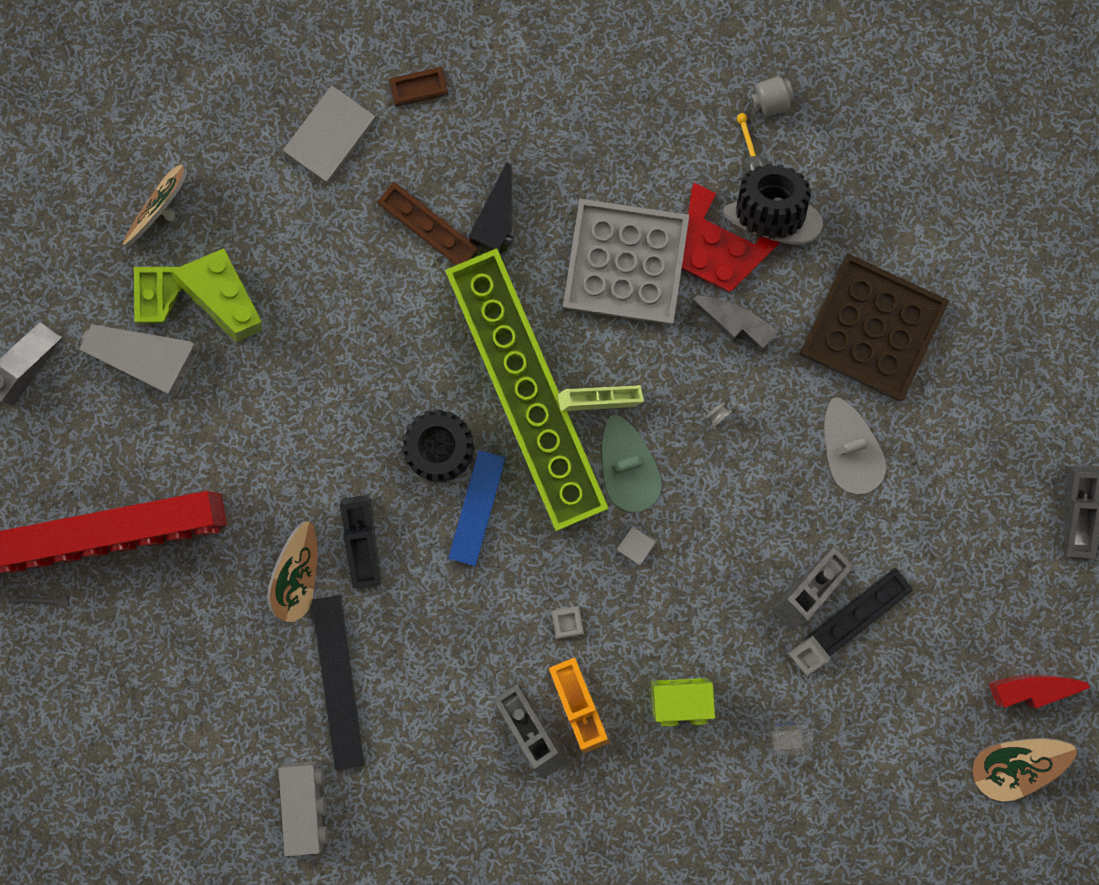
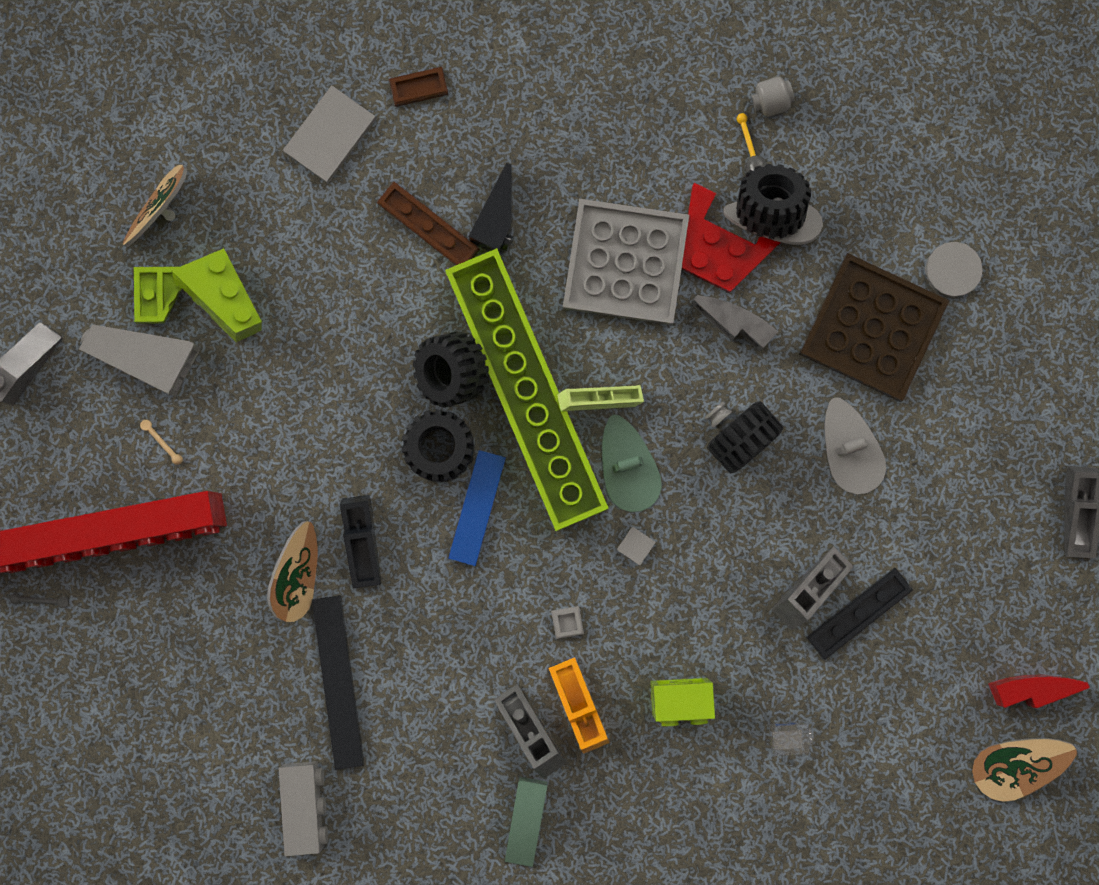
light grey tile [789,636,831,676] -> none
none -> tan hinge [140,420,183,465]
none -> black tyre [413,332,489,408]
none -> sand green slope [505,777,548,867]
none -> black tyre [707,401,784,474]
none -> light grey tile [925,242,983,298]

